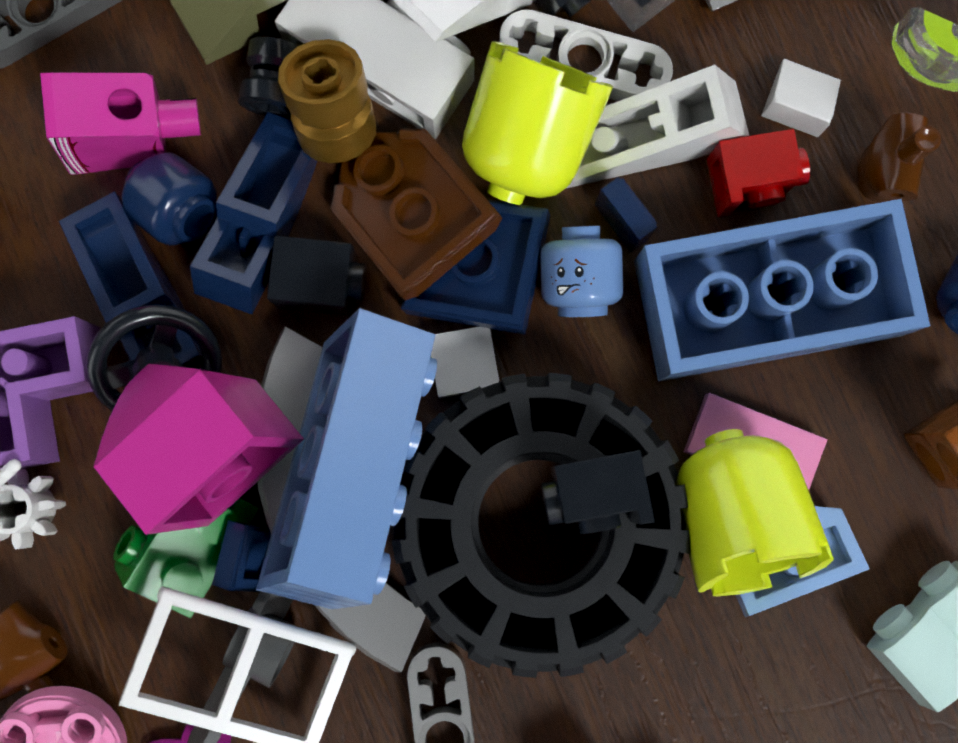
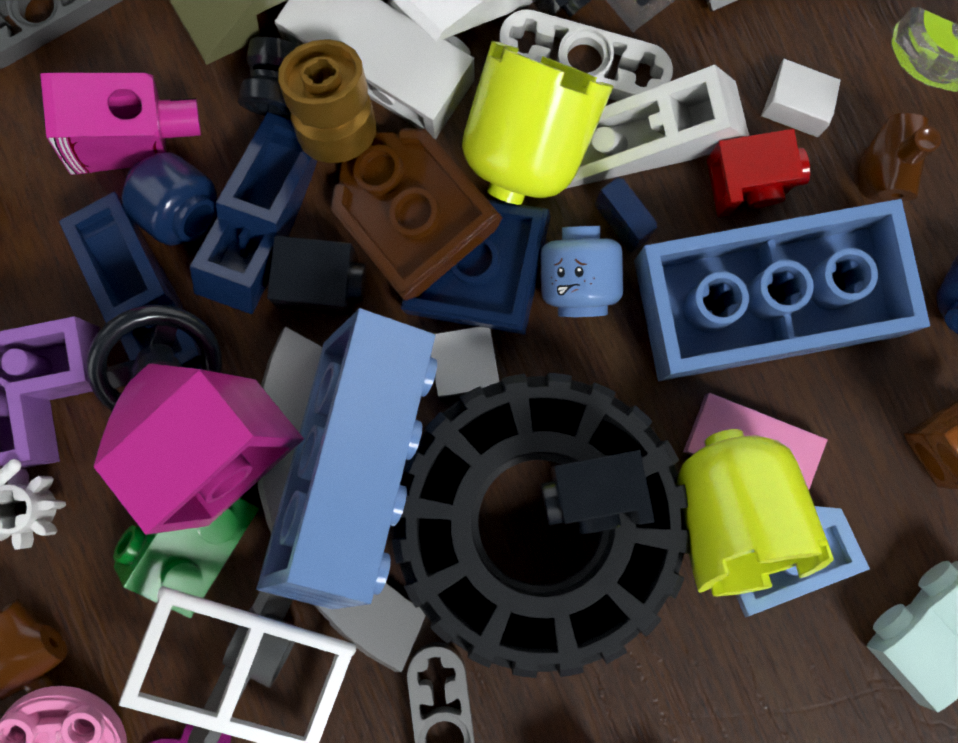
dark blue tile [212,520,271,592] -> none

